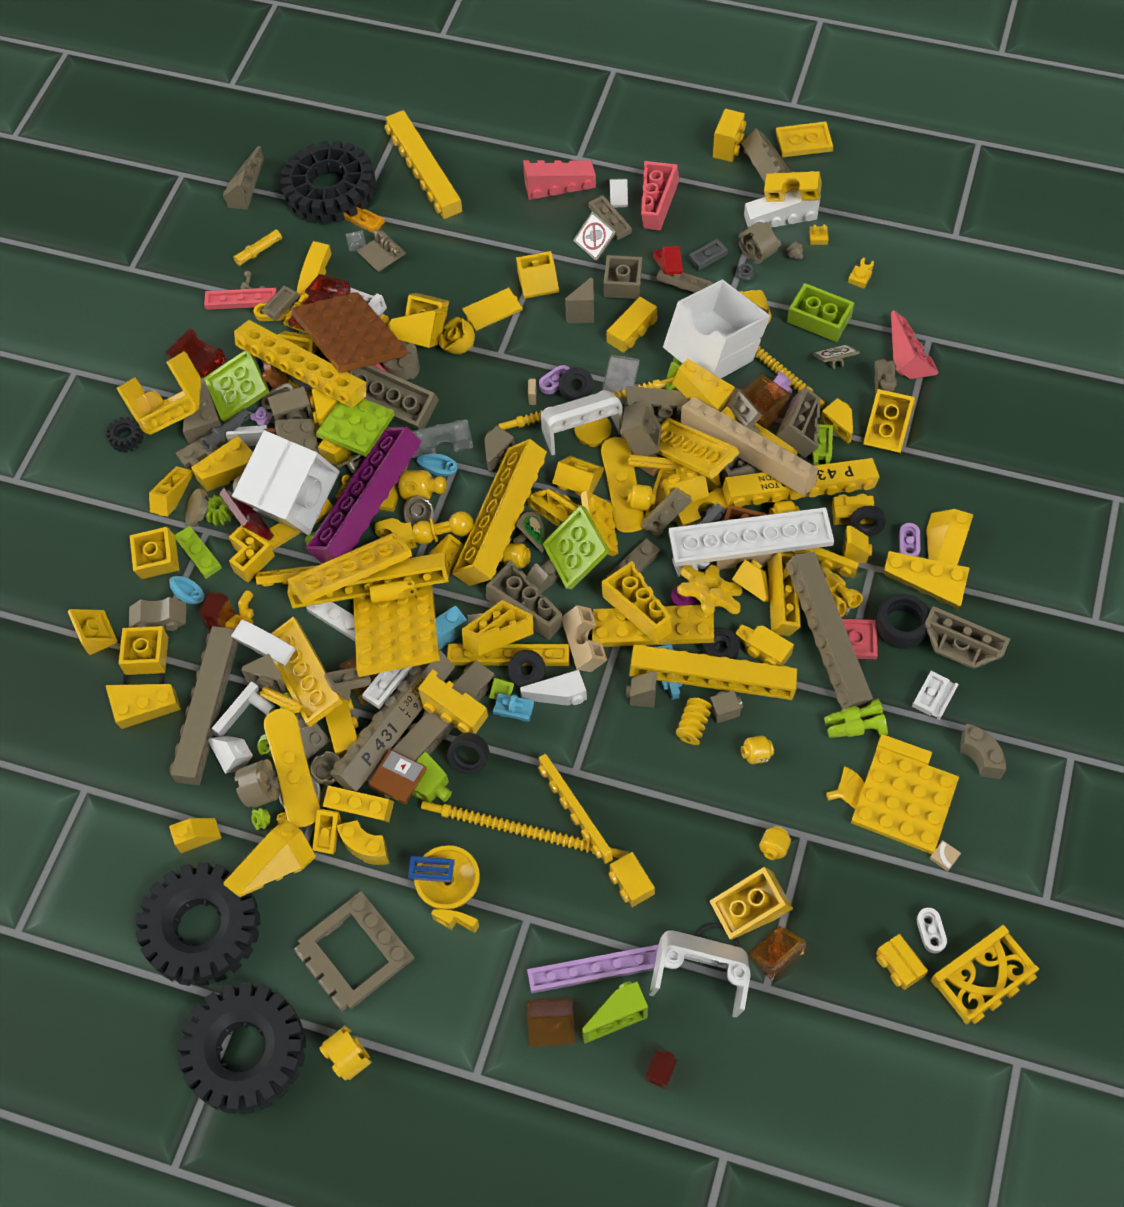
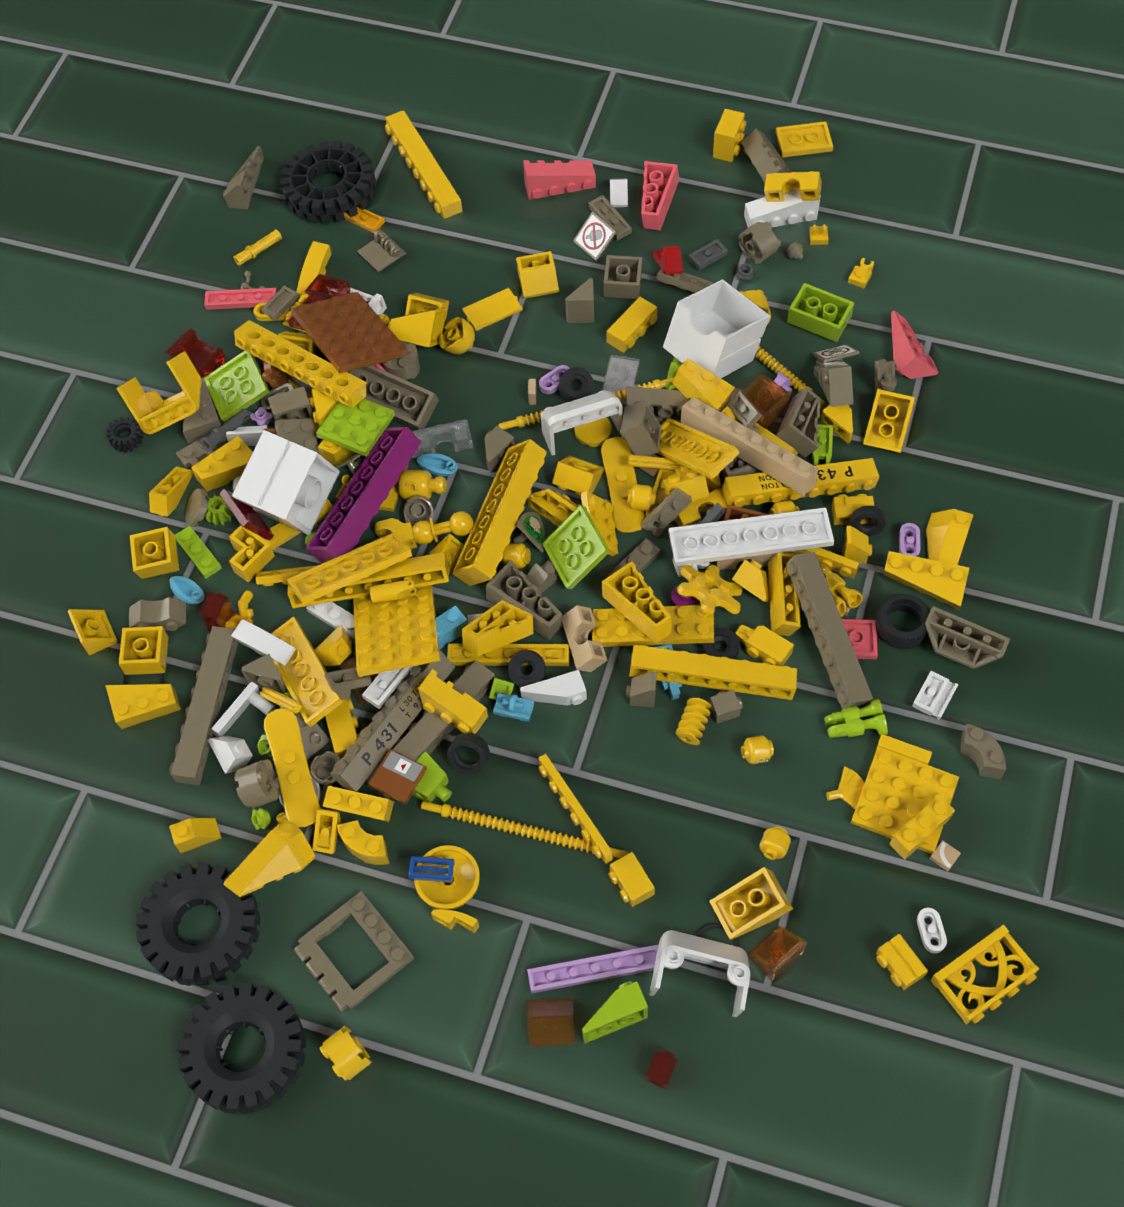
clear plate [346,230,366,252] -> none
none -> yellow slope [315,625,353,666]
none -> dark tan wedge [814,359,854,407]
none -> yellow brick [889,795,955,860]

